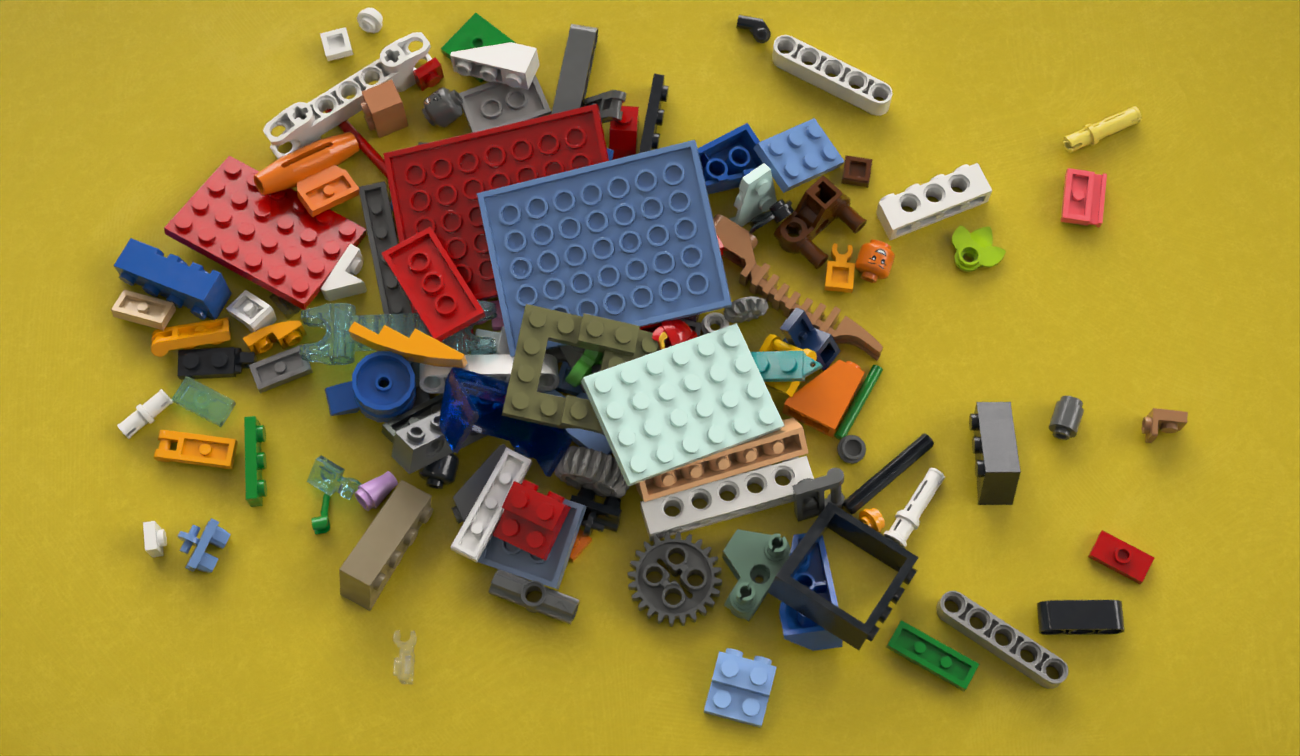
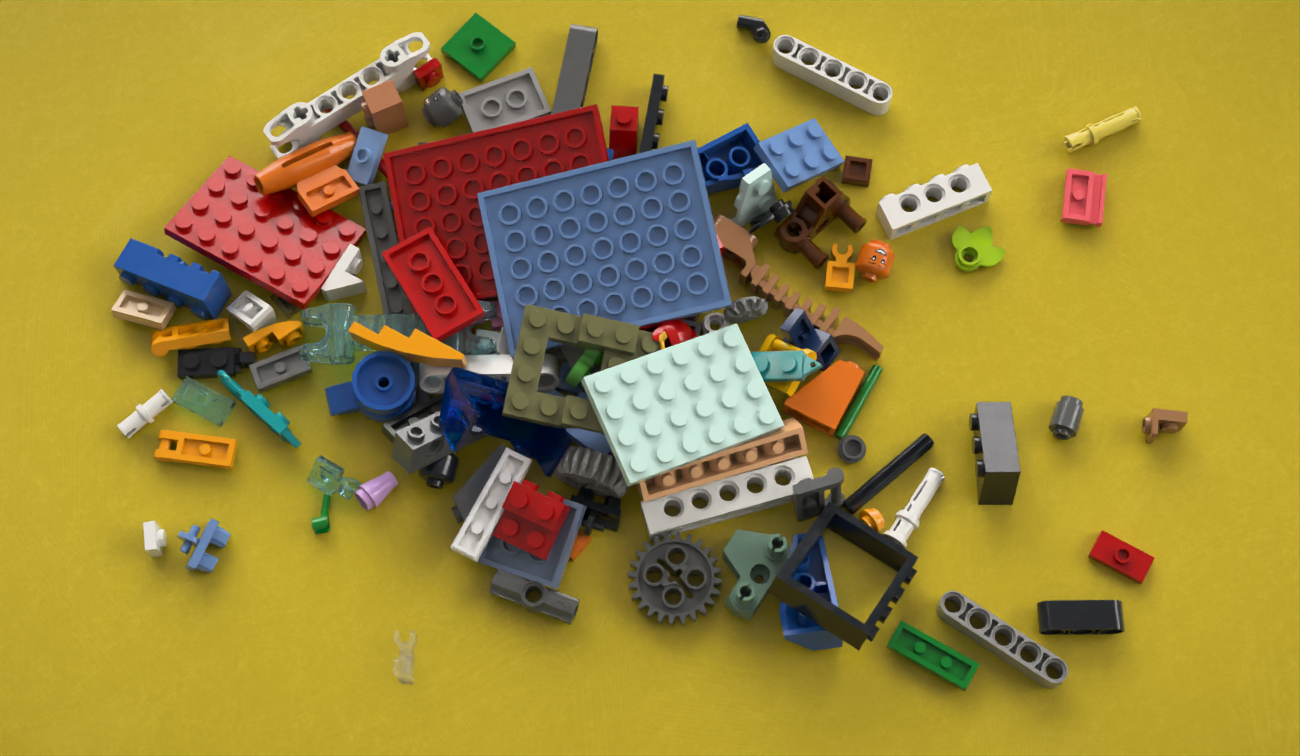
green plate [244,416,267,507] -> none
white plate [320,27,353,61] -> none
dark tan wedge [339,480,433,611] -> none
white plate [357,8,383,33] -> none
white slope [450,42,540,90] -> none
dark grey plate [583,90,627,124] -> none
light blue plate [704,648,777,728] -> none
none -> teal plate [217,370,301,448]
none -> light blue plate [347,126,388,185]

